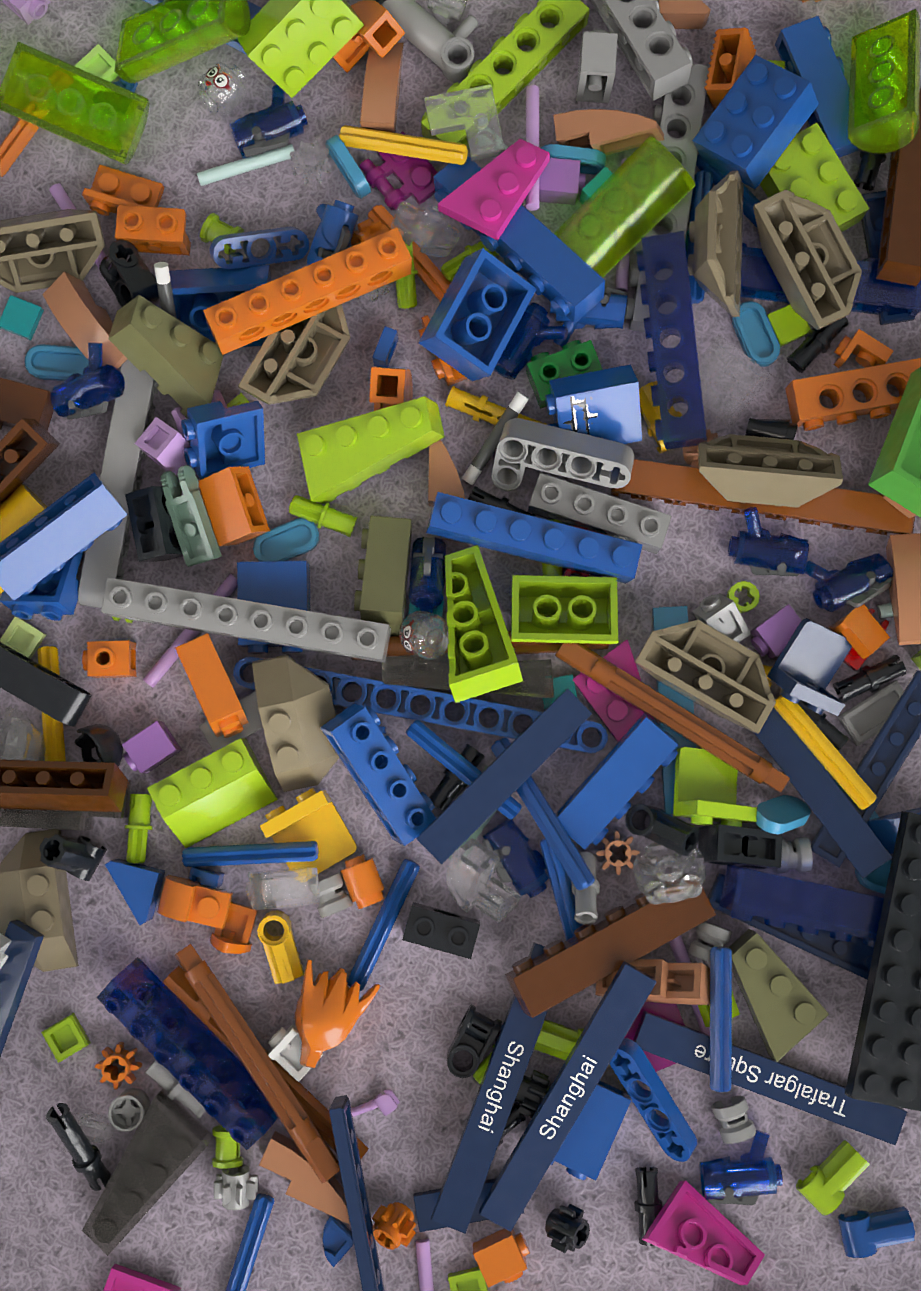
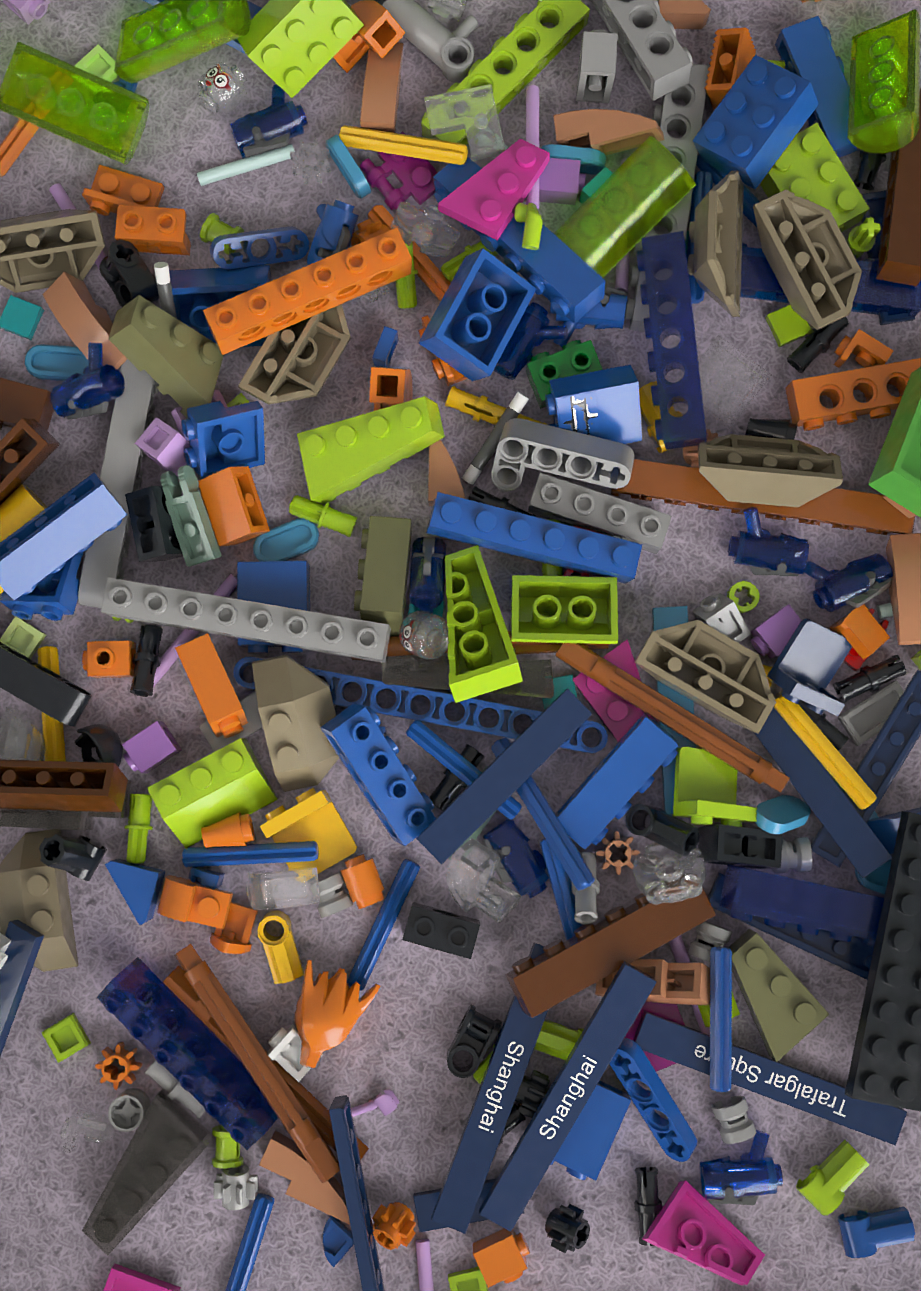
black pin [46,1103,112,1191] -> none
dark azure tile [732,301,780,367] -> none
none -> black pin [130,624,163,697]
none -> orange cone [201,812,255,848]
none -> lime arm [514,202,543,250]
none -> lime axle [847,217,881,259]

